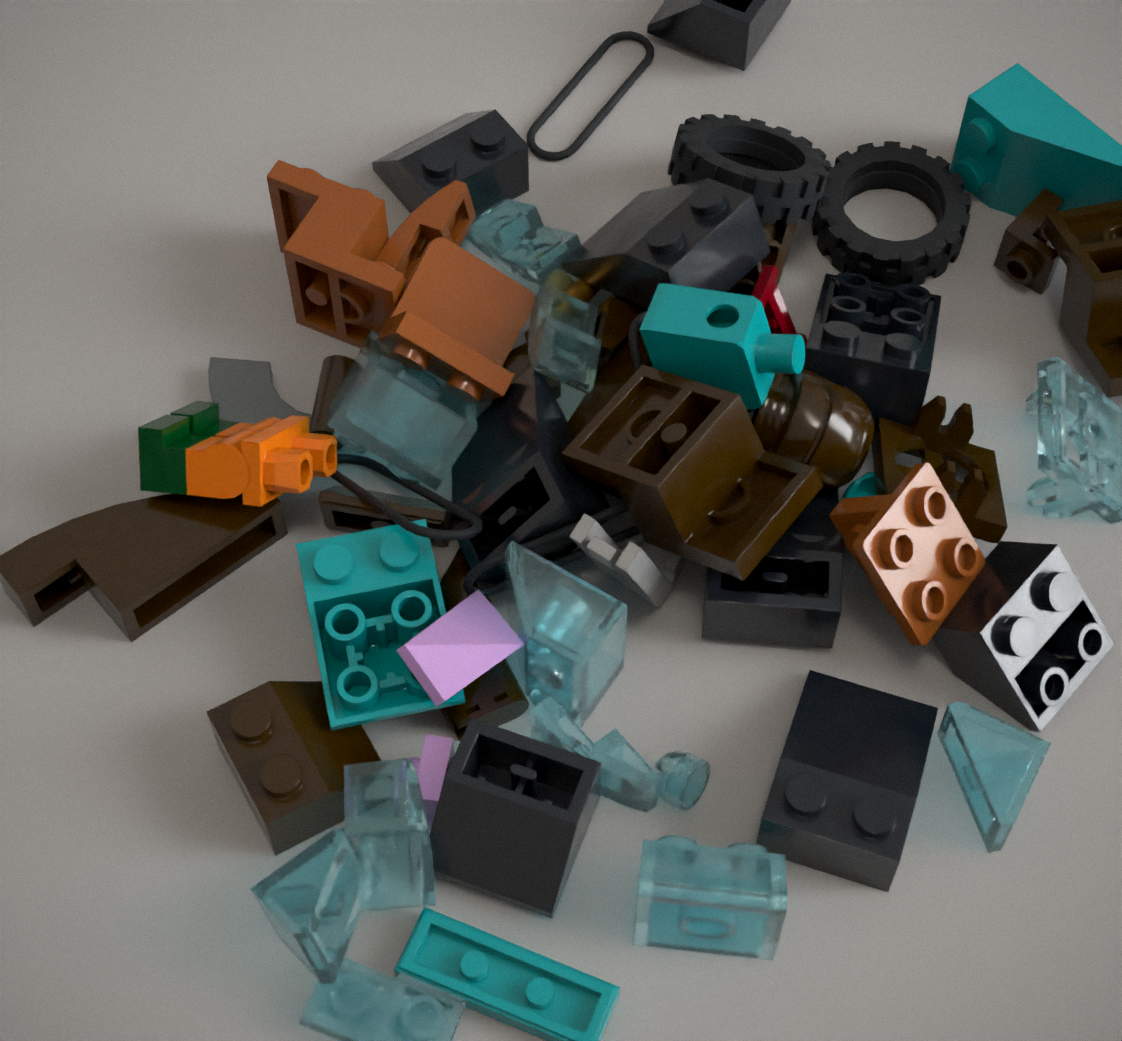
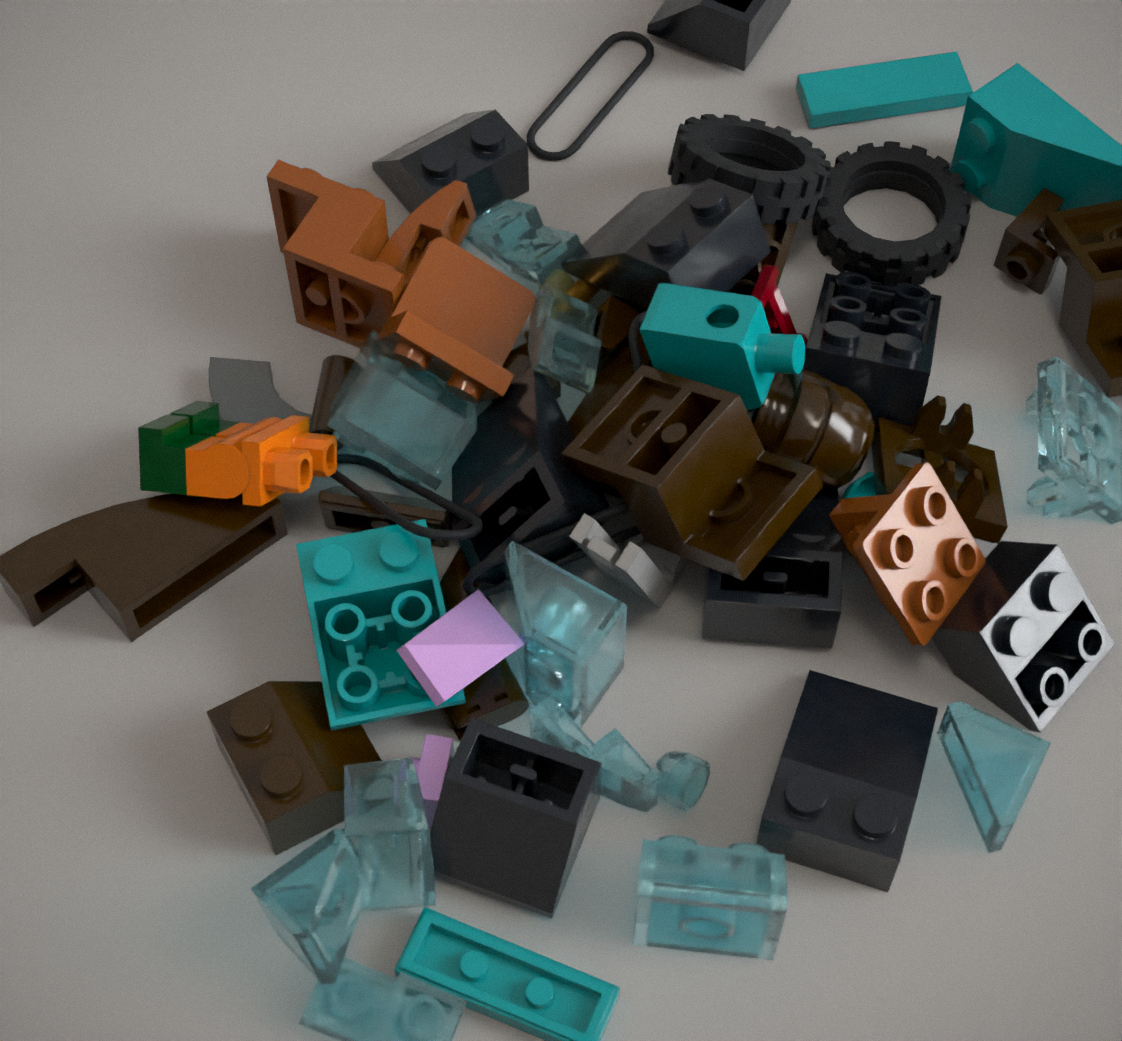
none -> teal tile [796,51,973,129]

